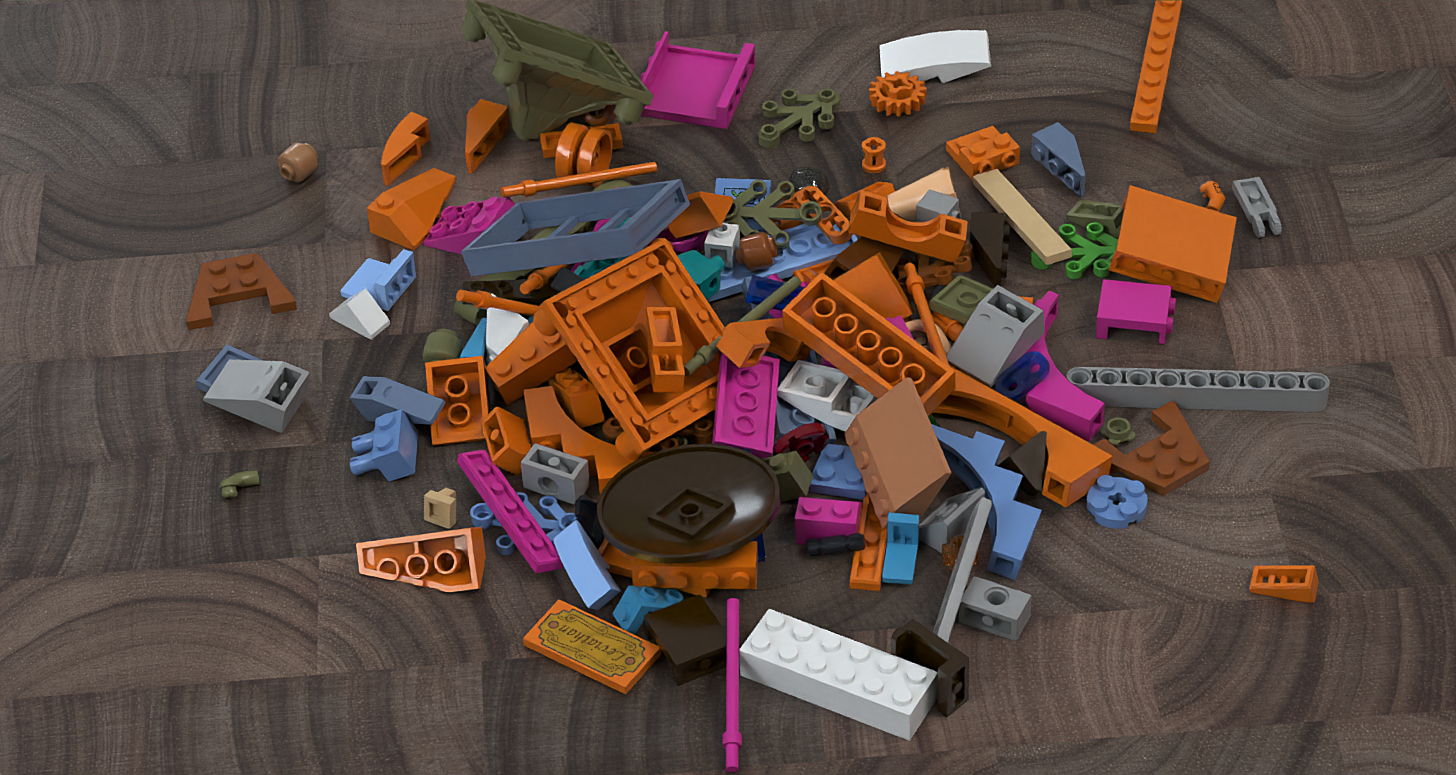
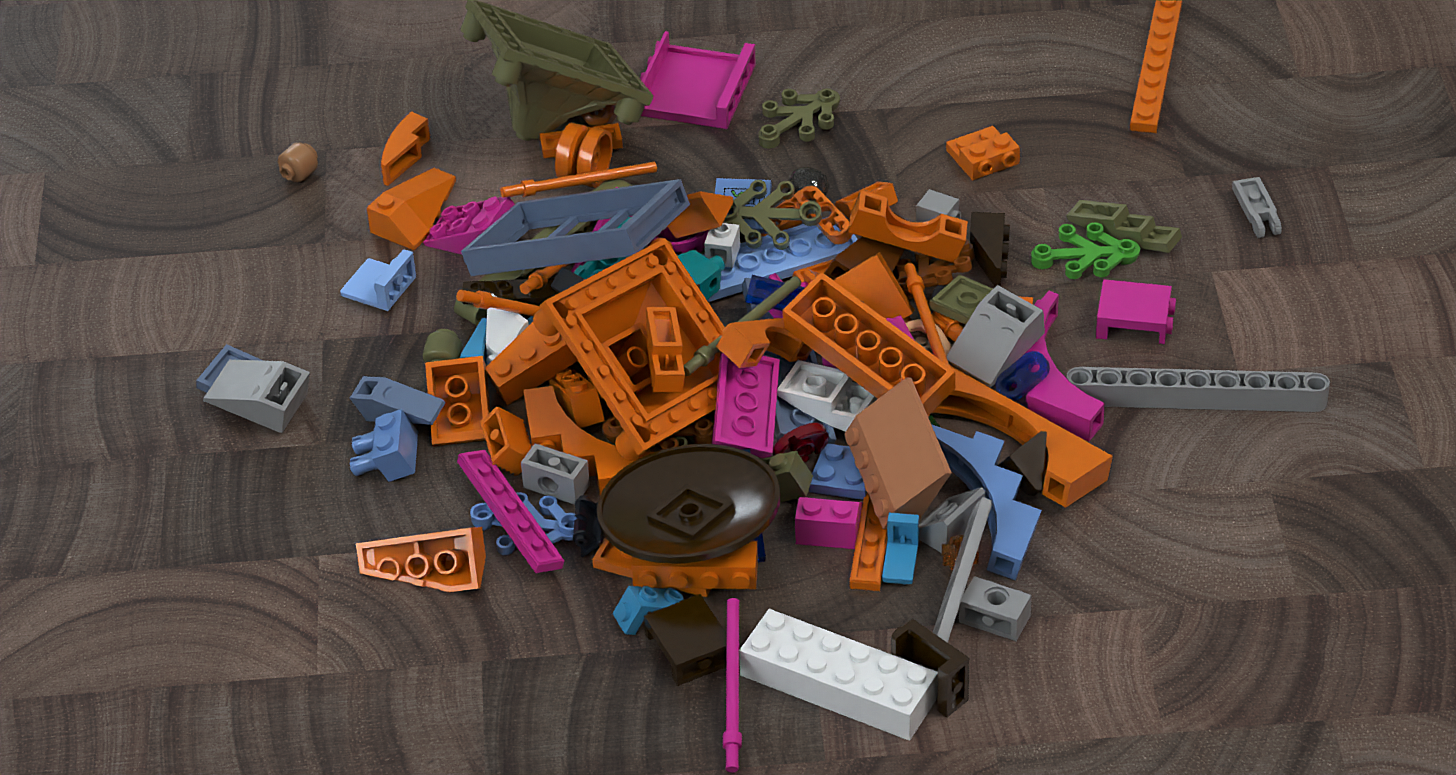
dark orange wing [186,253,297,330] -> none
olive arm [219,470,260,499] -> none
white slope [329,288,390,340] -> none
tan tile [424,488,456,529] -> none
orange slope [465,99,510,174] -> none
tile [523,600,661,694] -> none
light blue slope [553,520,621,610] -> none
dark orange head [735,232,779,272] -> none
black axle [805,533,865,556] -> none
orange bush [862,137,886,173] -> none
orange gear [869,71,927,117] -> none
white slope [880,30,991,83] -> none
light nougat cone [887,167,960,222] -> none
tan tile [973,169,1072,265] -> none
sand blue slope [1031,122,1086,197] -> none
medium blue plate [1087,475,1148,529] -> none
dark orange wing [1093,401,1210,496] -> none
olive plate [1101,417,1135,446] -> none
orange panel [1109,185,1237,303] -> none
orange arm [1200,181,1225,212] -> none
orange slope [1249,565,1319,603] -> none

